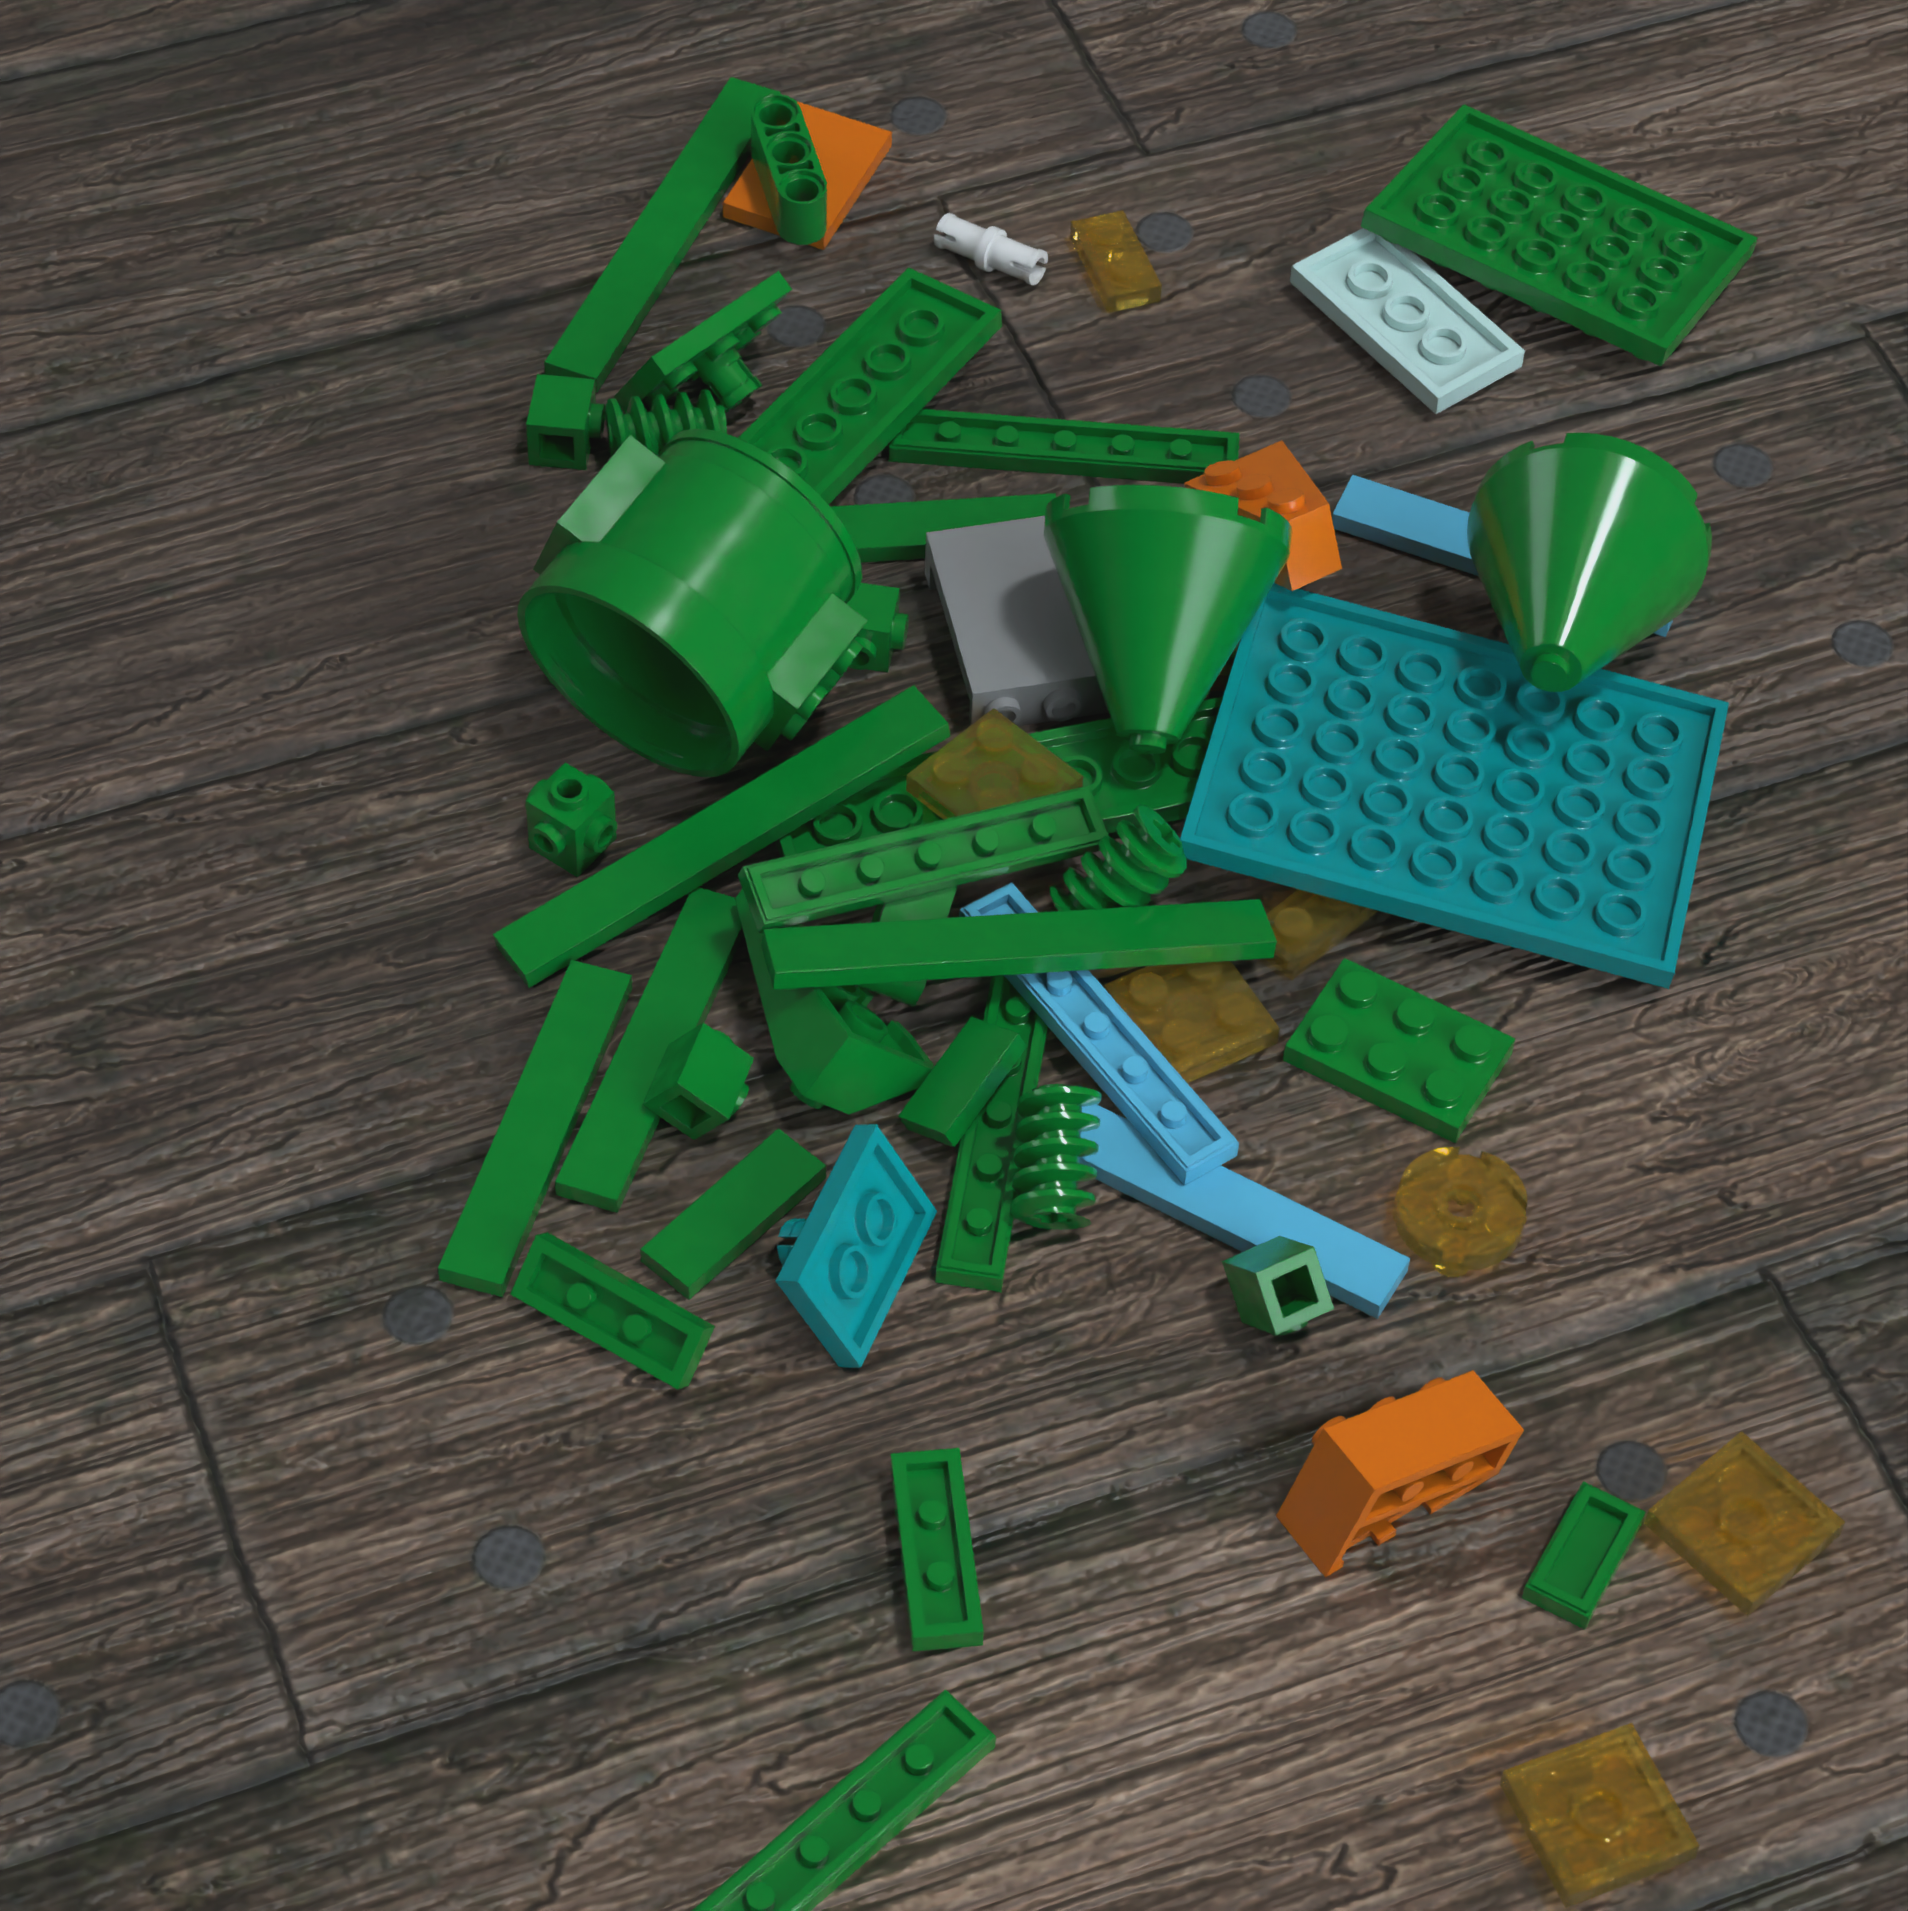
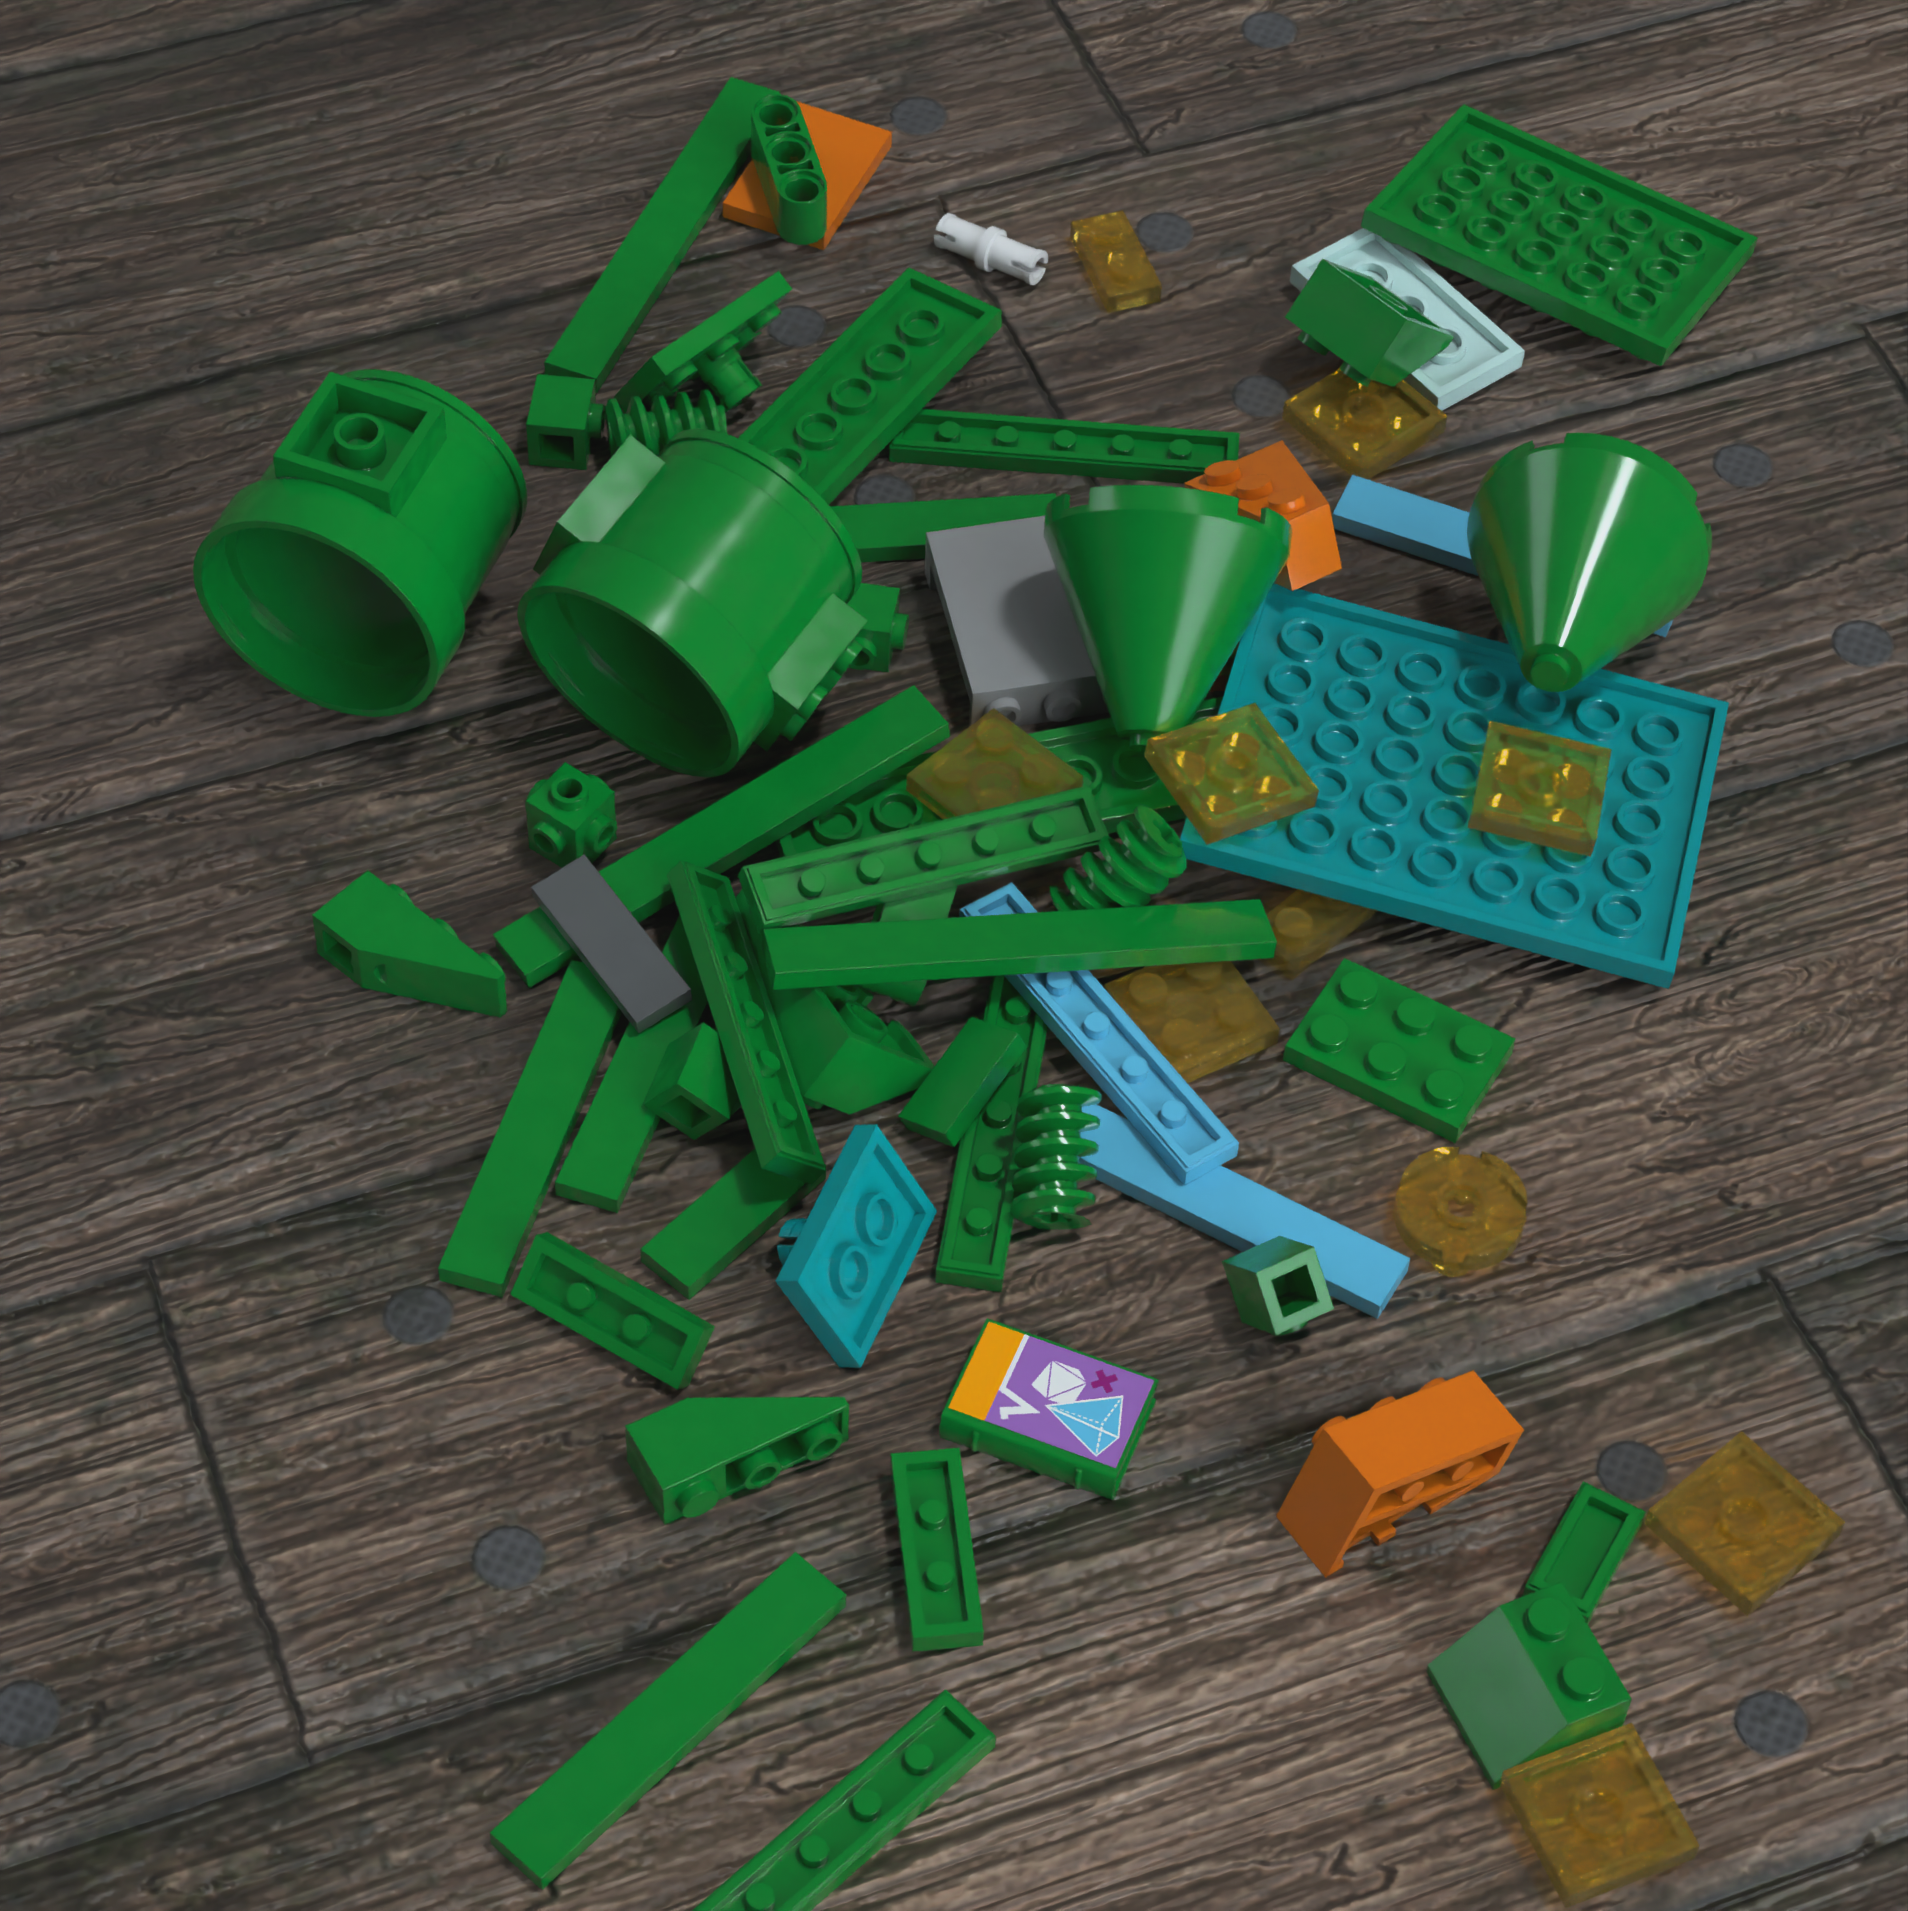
none -> green cylinder [193,369,527,717]
none -> green slope [312,870,507,1018]
none -> green tile [490,1552,846,1890]
none -> dark grey tile [531,854,692,1033]
none -> green slope [625,1397,849,1525]
none -> green tile [667,860,826,1185]
none -> piece [939,1318,1159,1500]
none -> clear yellow plate [1144,703,1319,845]
none -> clear yellow plate [1282,369,1447,480]
none -> green slope [1285,259,1454,387]
none -> green slope [1426,1581,1632,1790]
none -> clear yellow plate [1467,721,1612,857]

